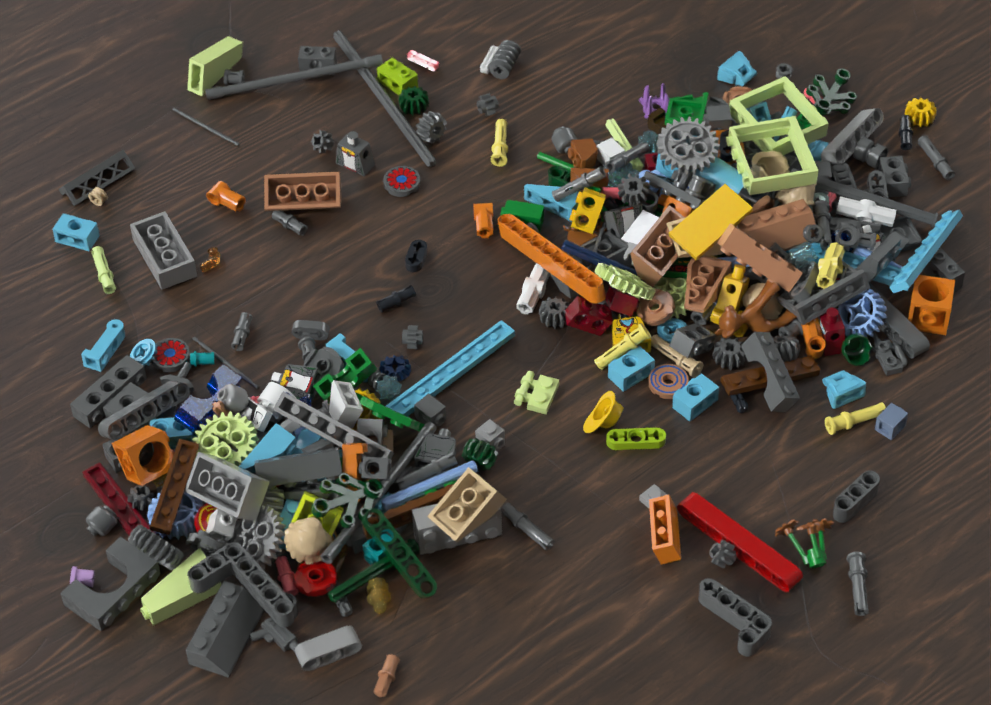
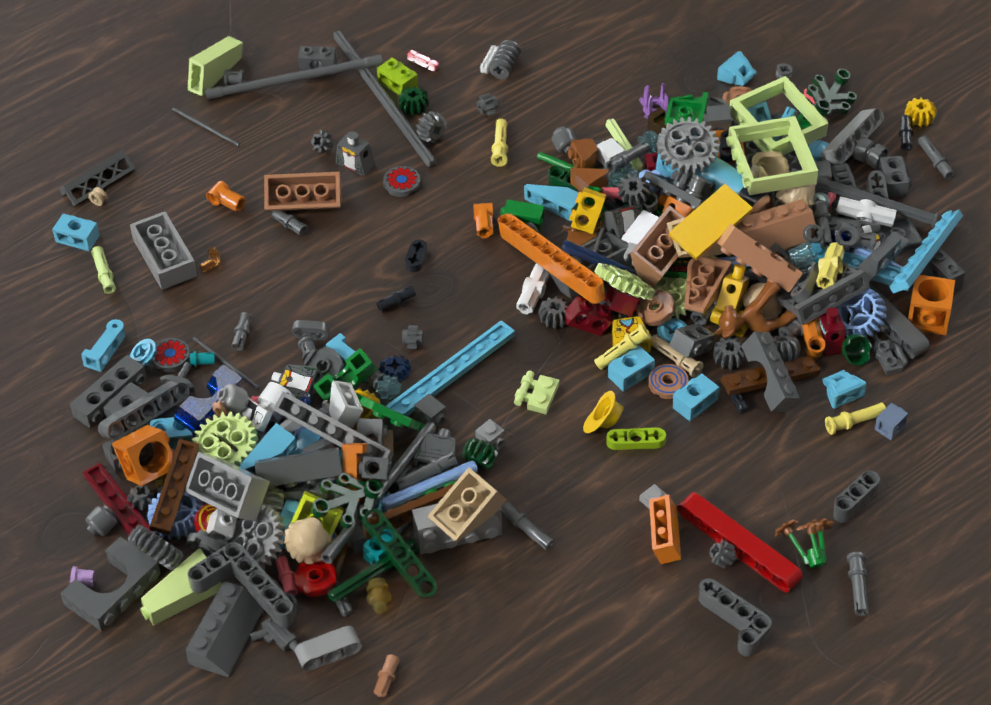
dark grey pin [552,166,606,202] -> none

